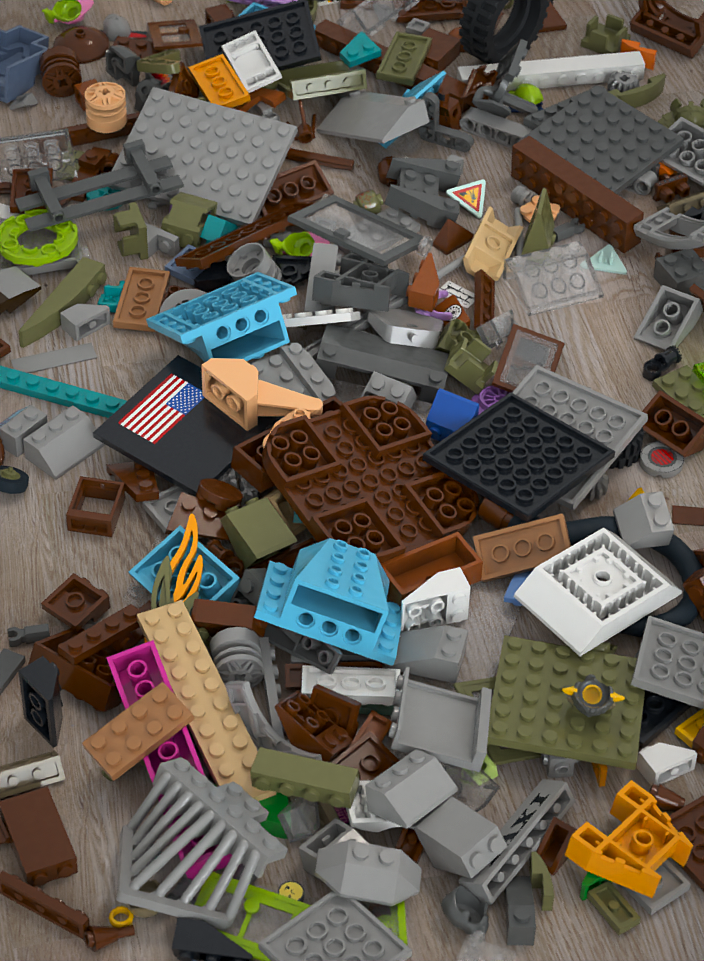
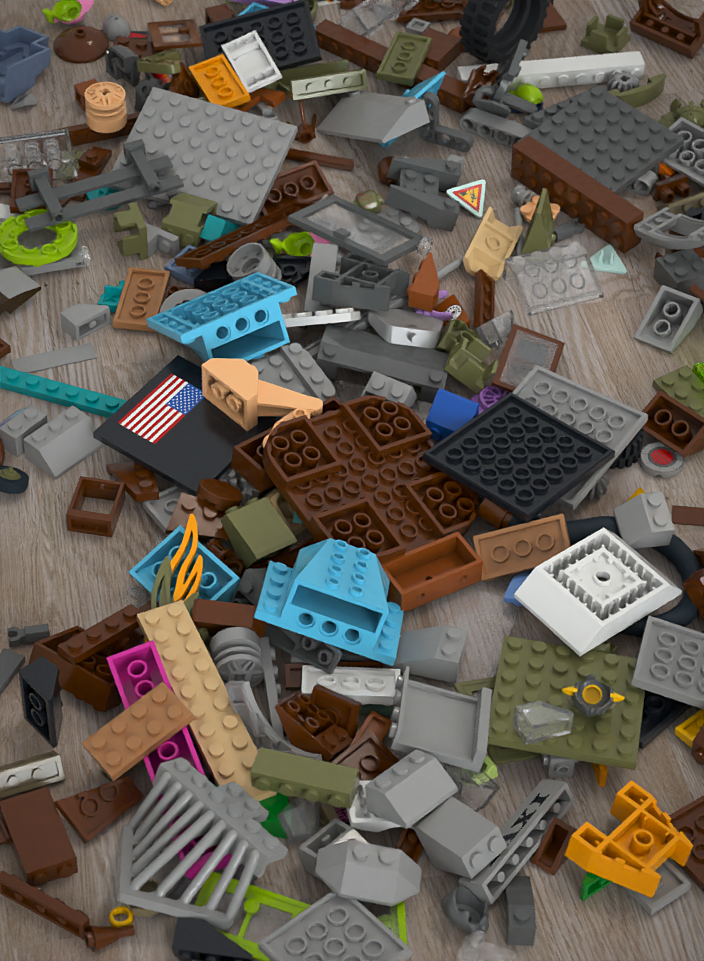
olive slope [18,257,107,348] -> none
reddish brown wheel [39,46,82,98] -> none
reddish brown plate [41,573,111,632] -> none
reddish brown cone [100,153,119,174] -> none
light yellow tile [278,881,304,902] -> none
teal wing [340,31,382,68] -> none
white slope [400,567,470,632] -> none
reddish brown torso [428,88,462,130] -> none
reddish brown slope [433,219,474,255] -> none
white sticker [439,281,475,308] -> none
olive slope [529,851,554,911] -> none
olive plate [587,880,641,935] -> none
orange slope [620,39,657,70] -> none
white slope [636,742,697,786] -> none
black connector [642,345,682,381] -> none
reddish brown cone [649,783,686,812] -> none
none -> reddish brown wing [53,776,144,844]
none -> clear slope [513,700,574,745]

